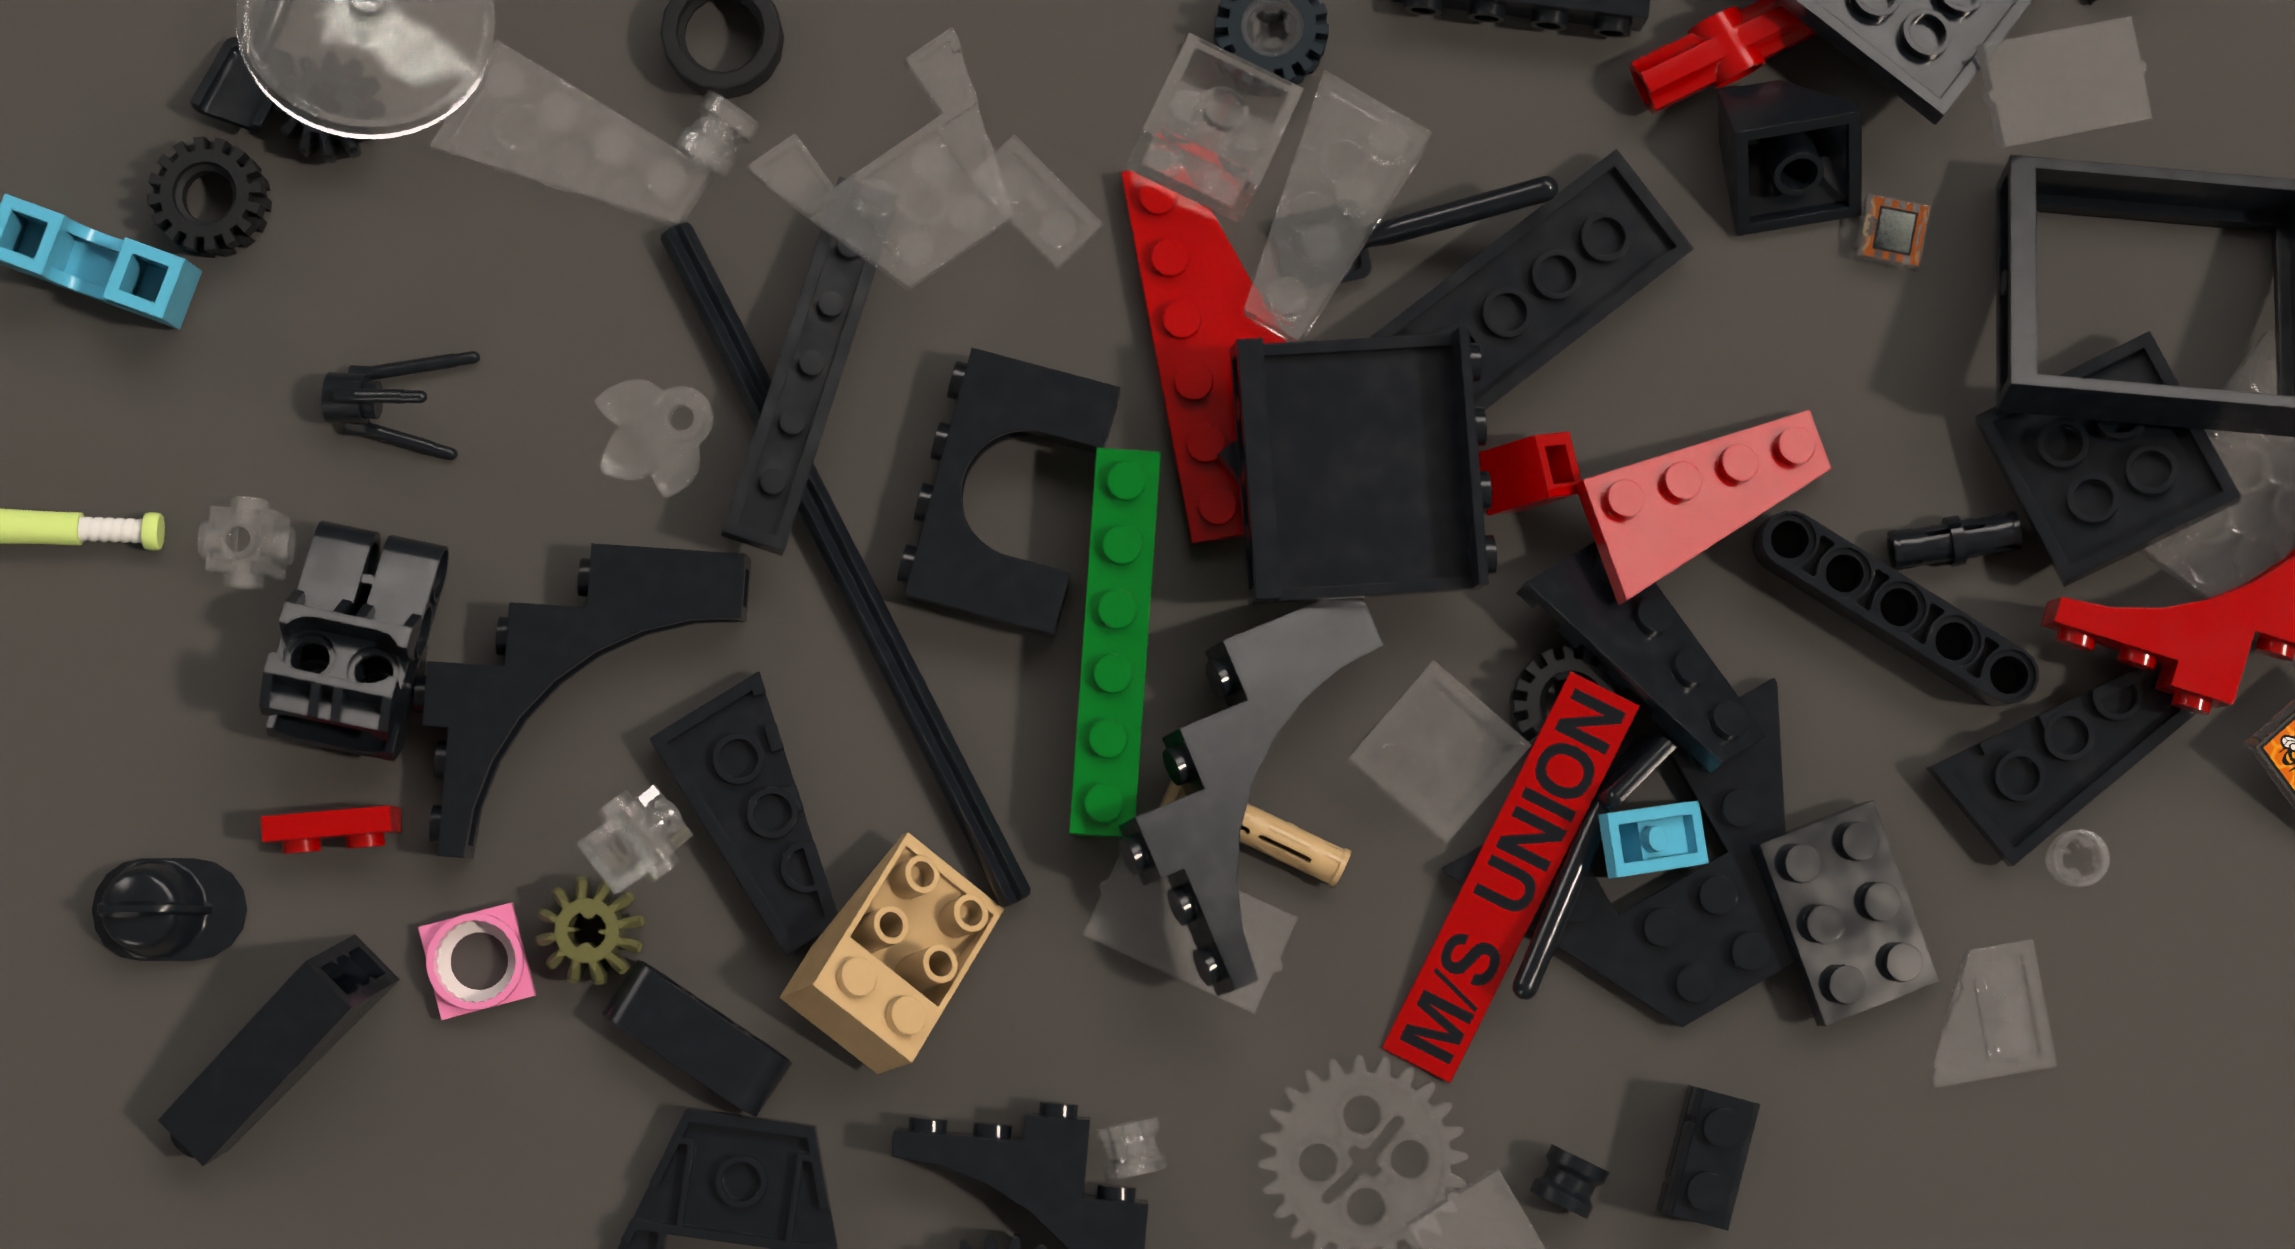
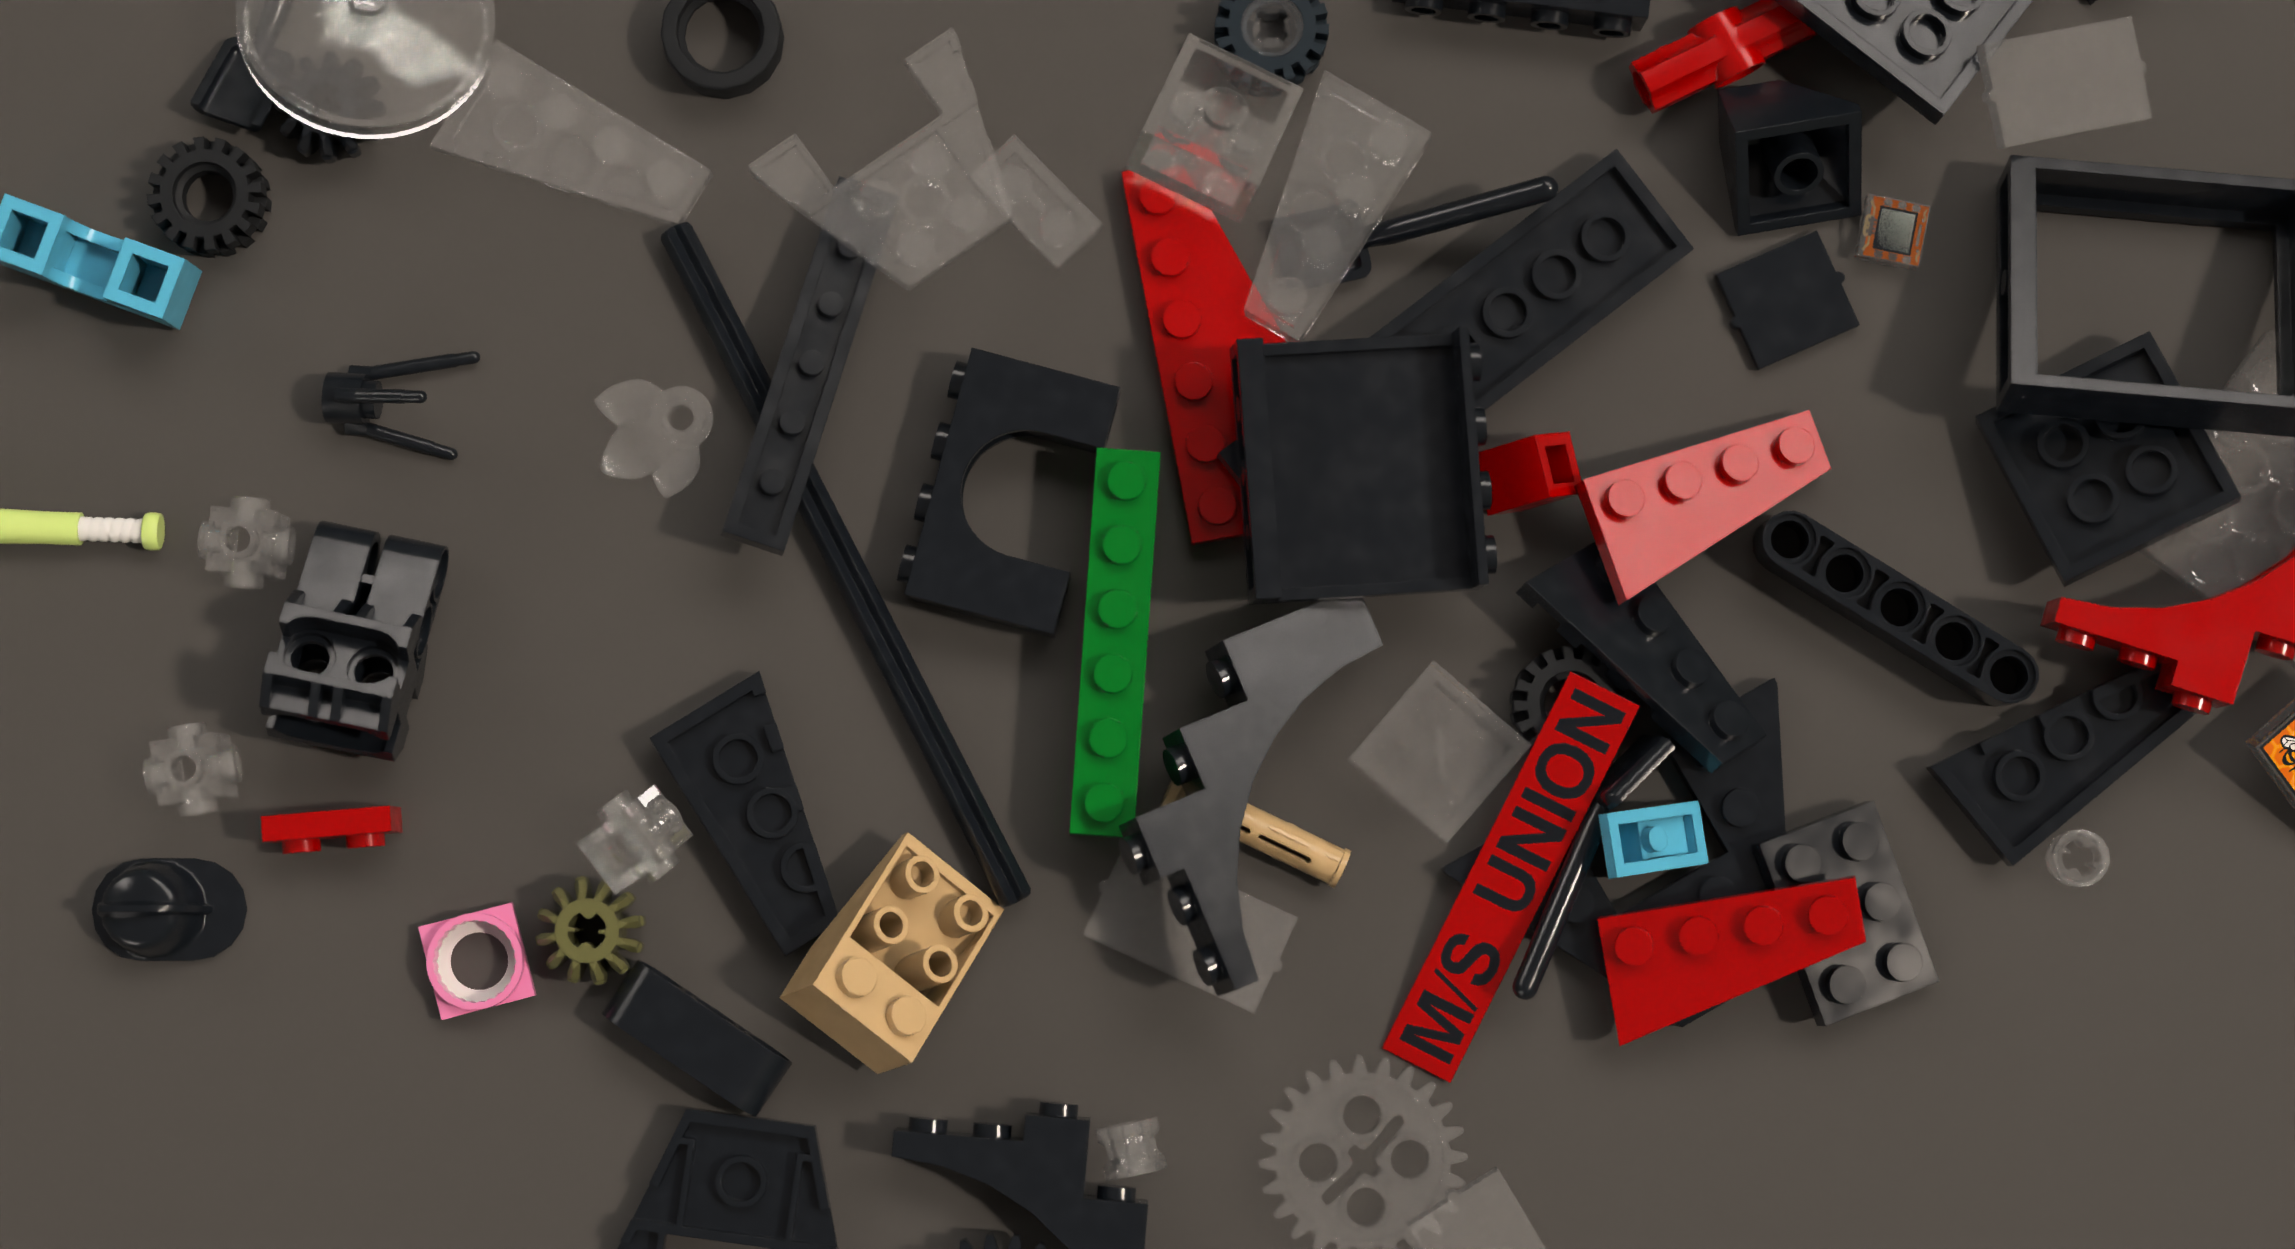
black slope [158,934,400,1166] -> none
black arch [414,543,751,859] -> none
clear wheel [673,90,760,179] -> none
black wheel [1529,1144,1610,1219] -> none
black brick [1656,1085,1760,1231] -> none
black pin [1887,511,2023,571] -> none
clear wing [1929,939,2057,1088] -> none
none -> clear brick [143,722,243,817]
none -> red wing [1597,875,1867,1046]
none -> black piece [1715,231,1860,371]

